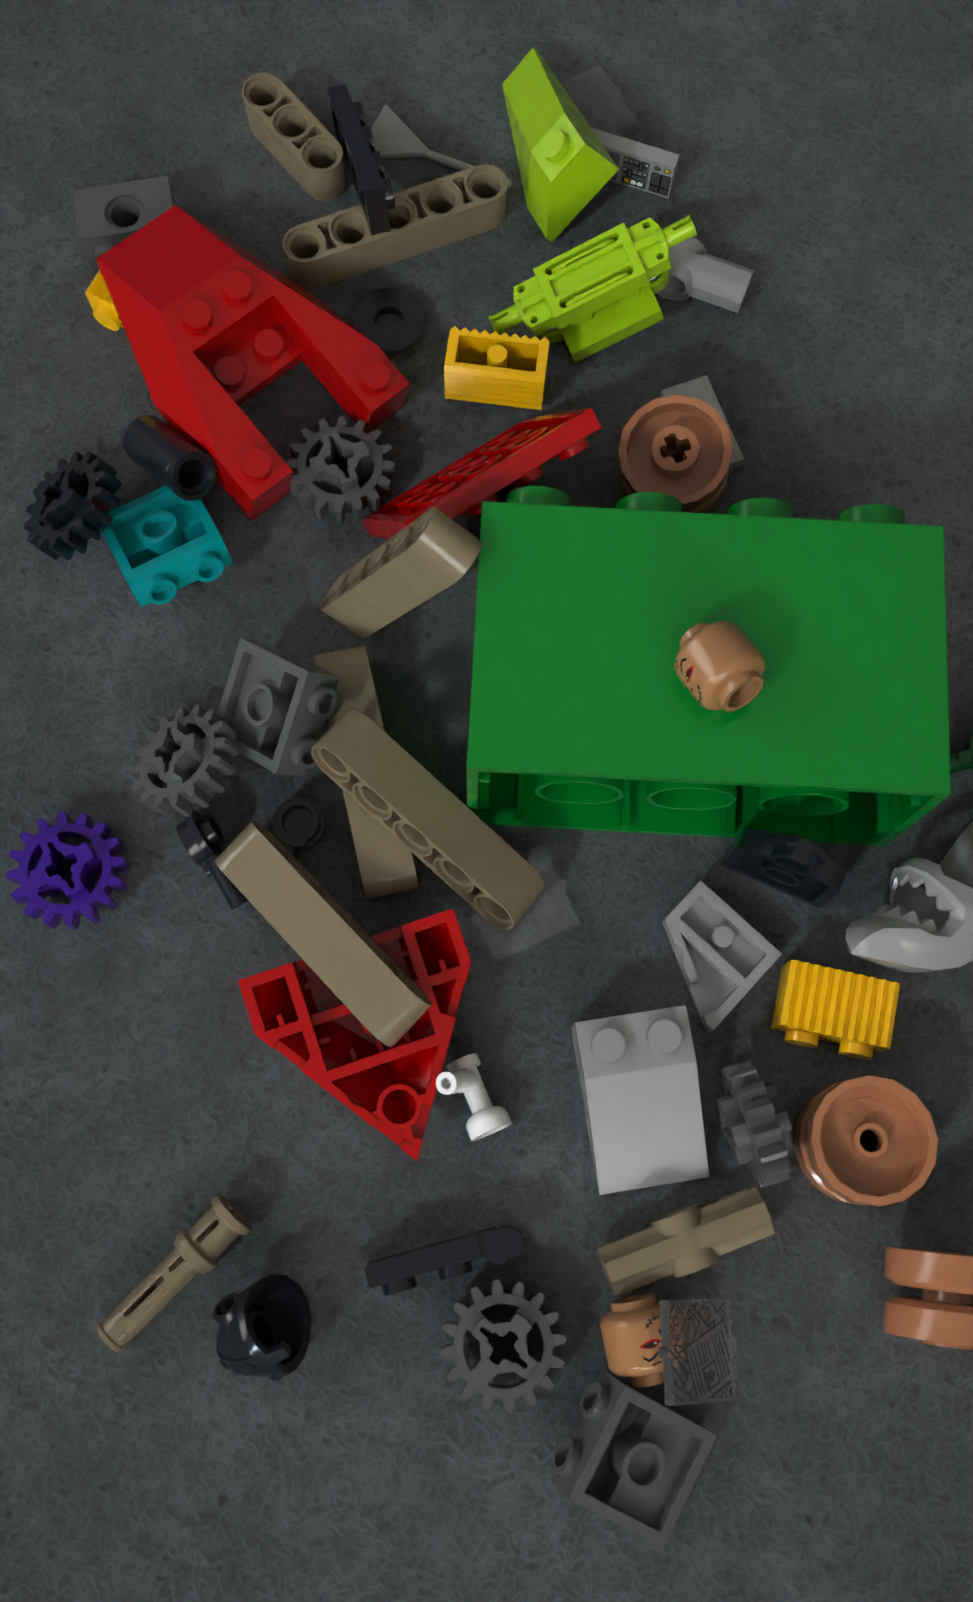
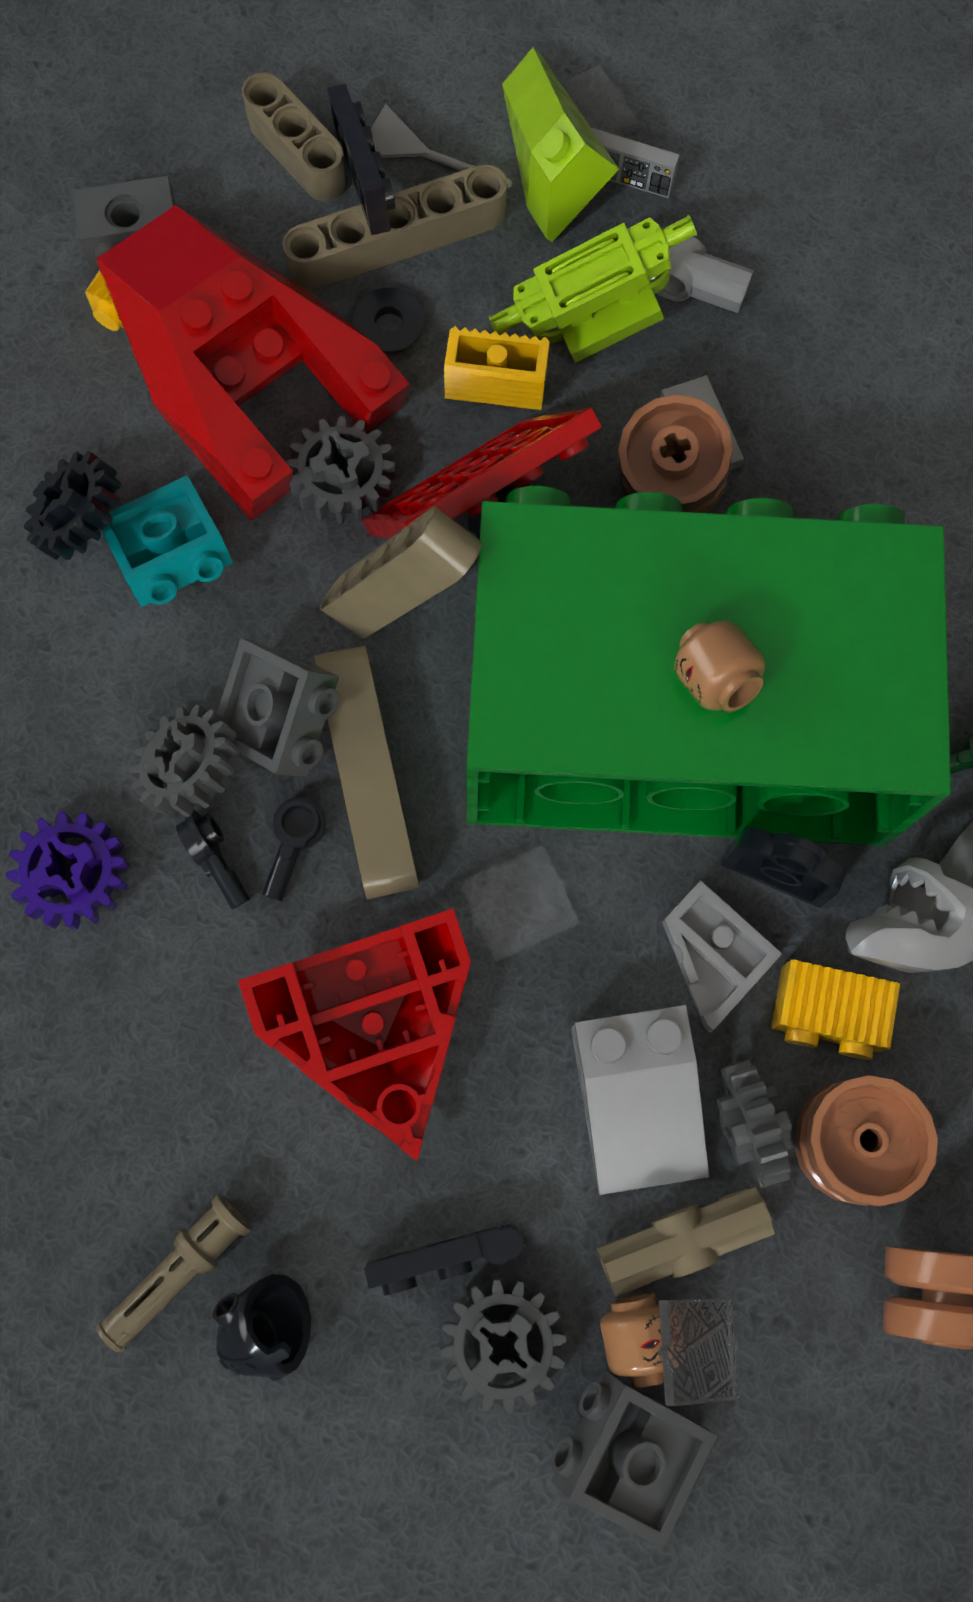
black pin [123,415,217,501] -> none
dark tan beam [215,820,432,1047] -> none
dark tan beam [311,710,545,930] -> none
white piece [436,1053,512,1141] -> none

